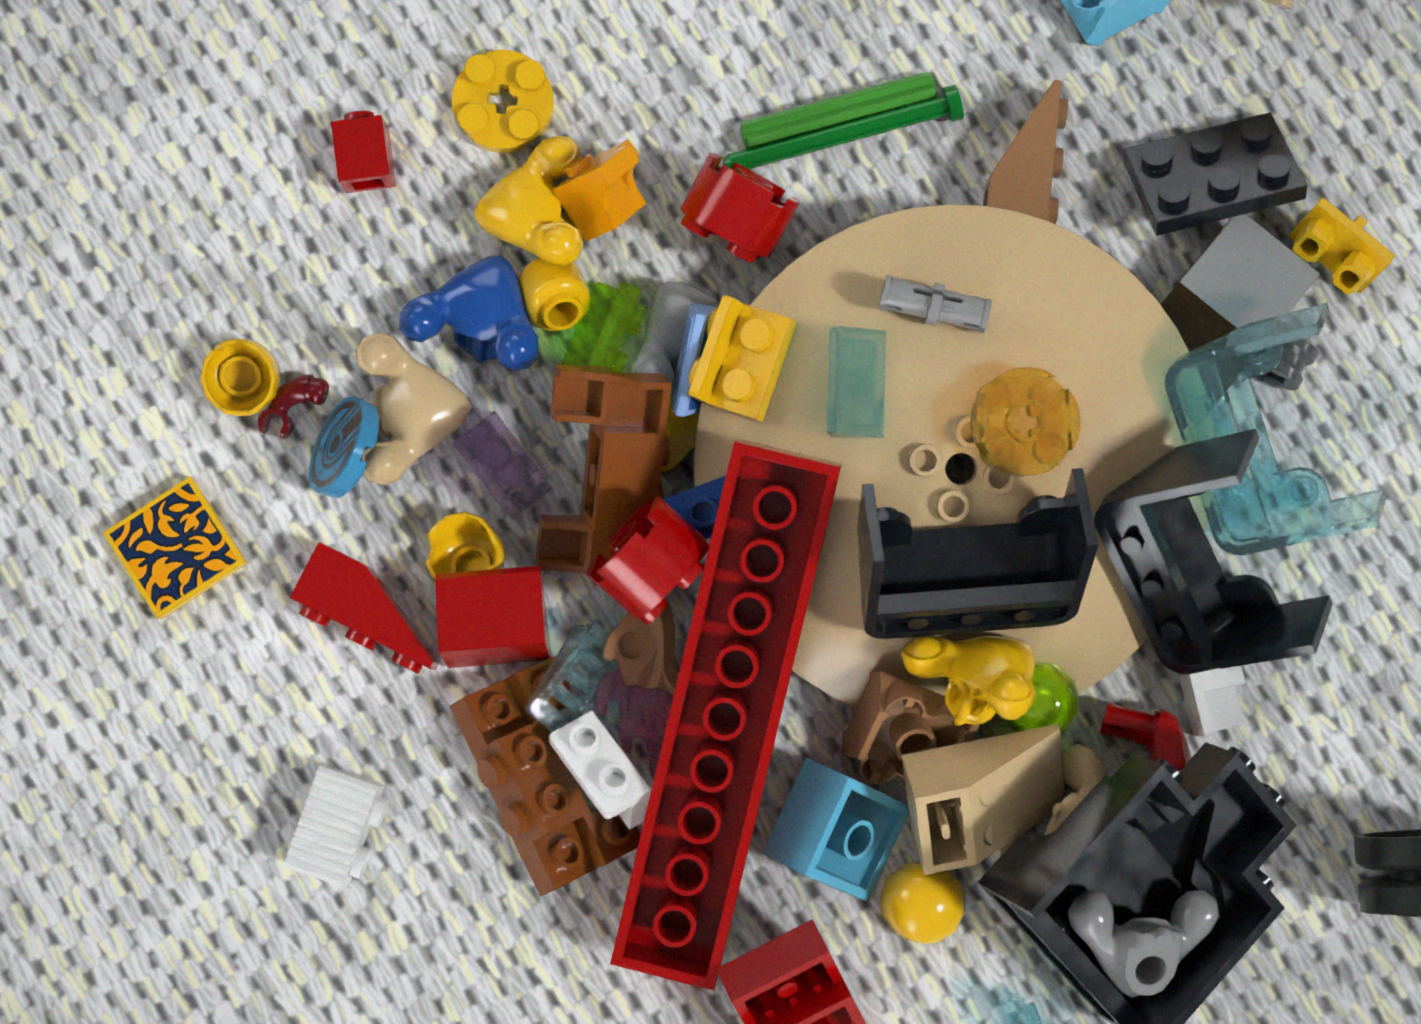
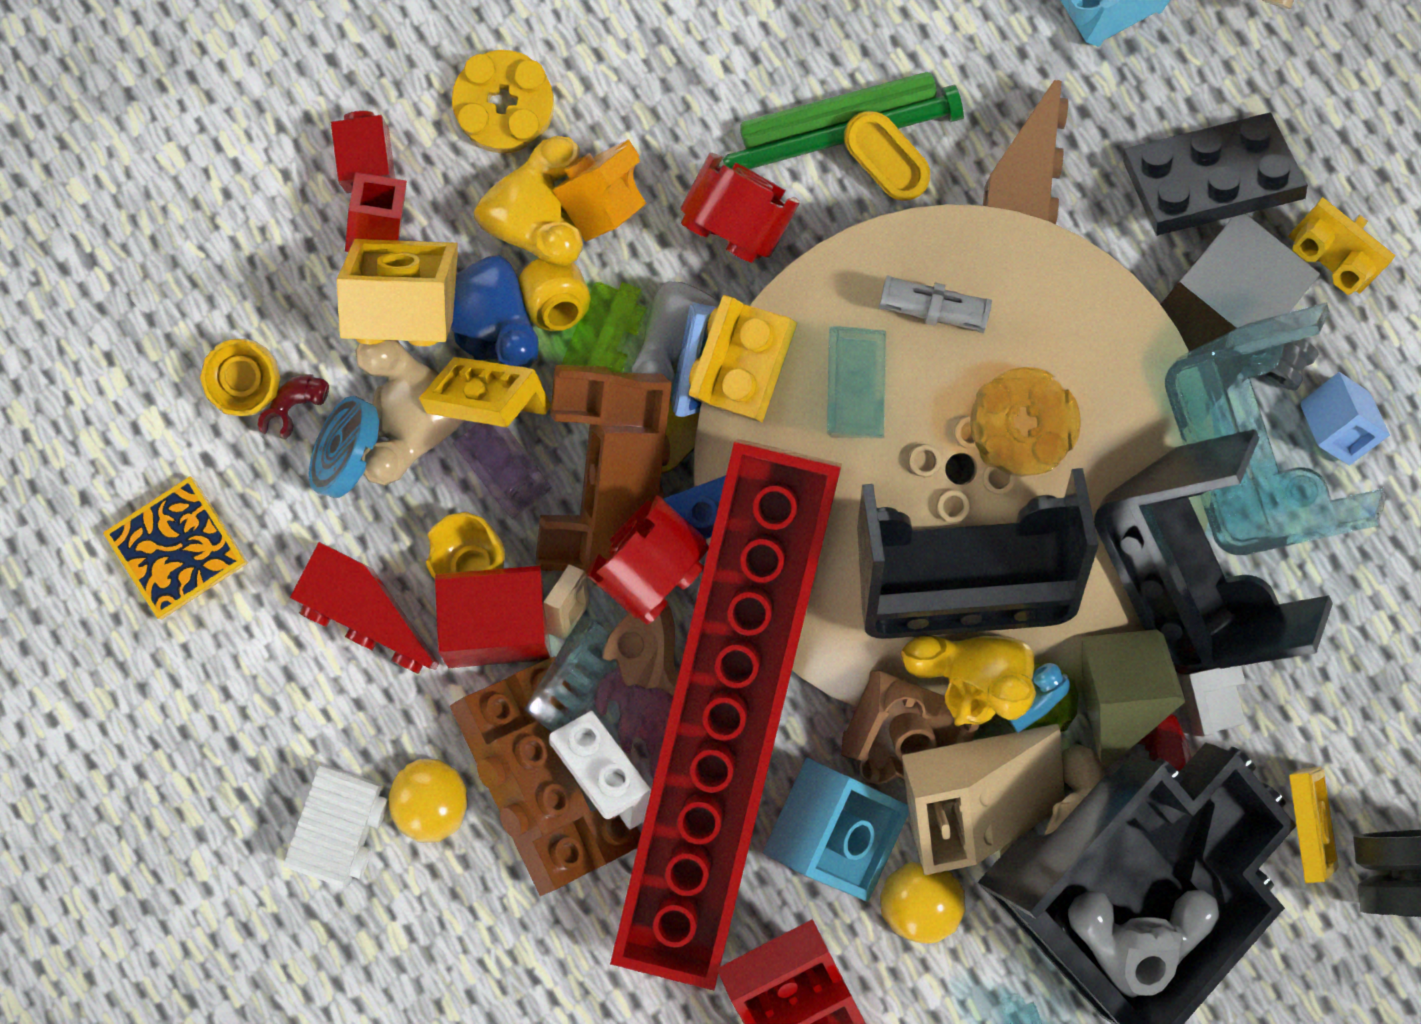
none -> yellow slope [336,239,458,346]
none -> red brick [345,172,407,252]
none -> yellow hair [389,759,468,843]
none -> yellow bracket [419,357,551,428]
none -> tan tile [543,565,590,640]
none -> yellow tile [844,111,930,201]
none -> dark azure arm [1007,663,1070,733]
none -> olive slope [1082,630,1185,767]
none -> yellow tile [1289,766,1339,884]
none -> light blue panel [1300,372,1390,466]

